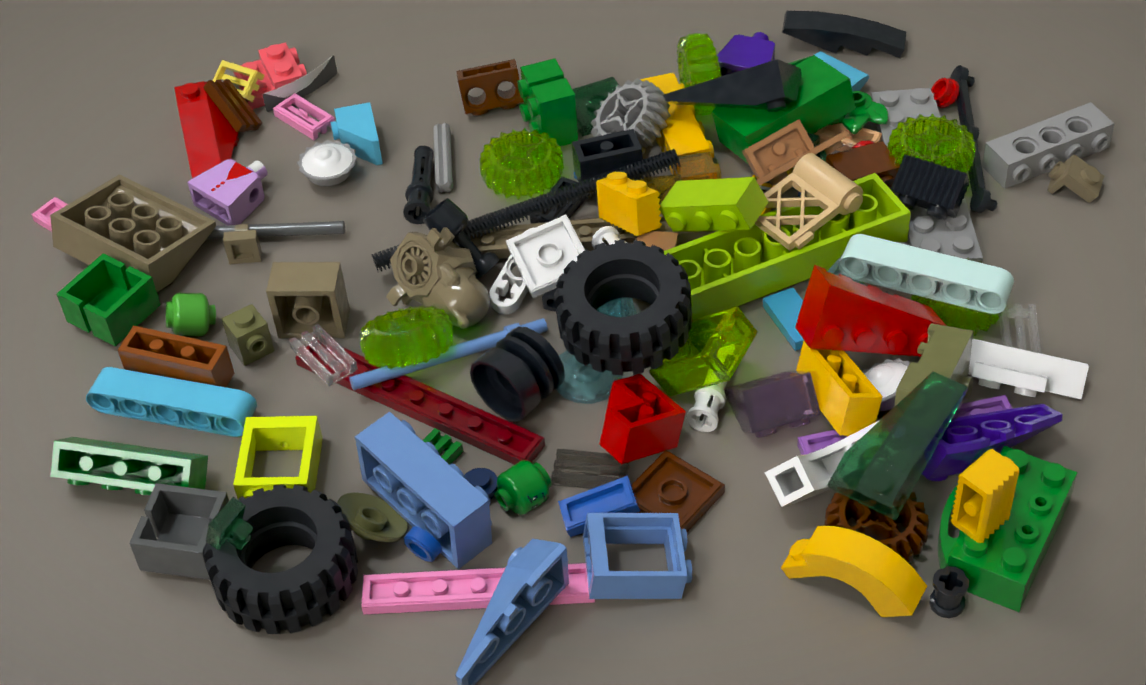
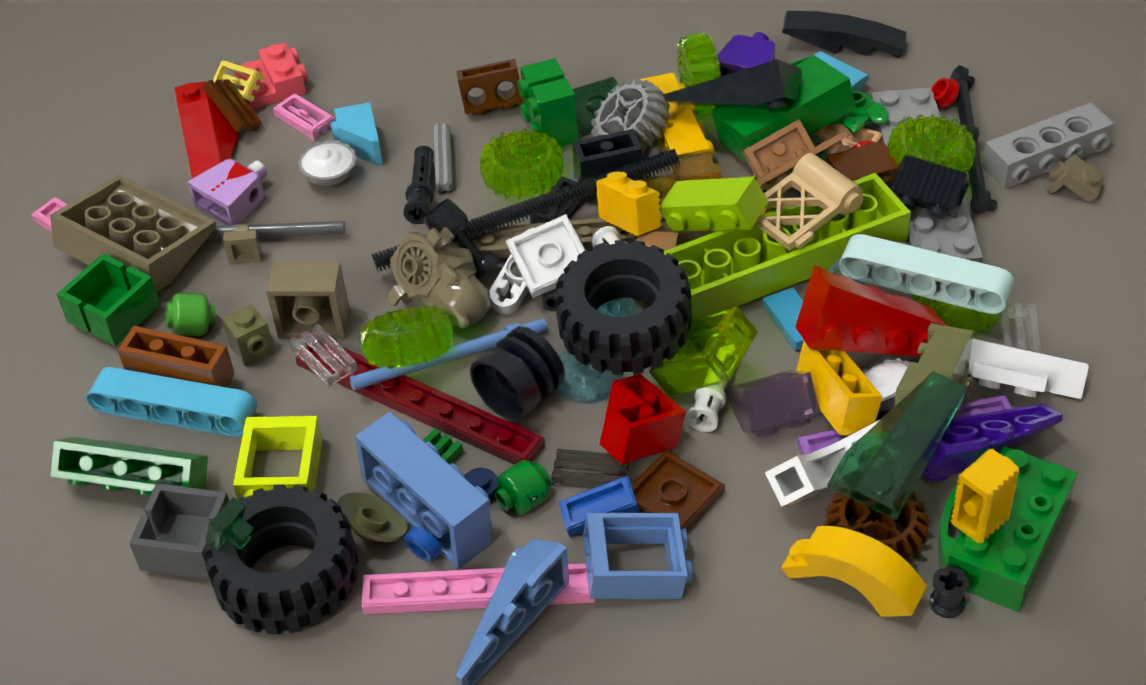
sticker [263,55,337,112] -> none

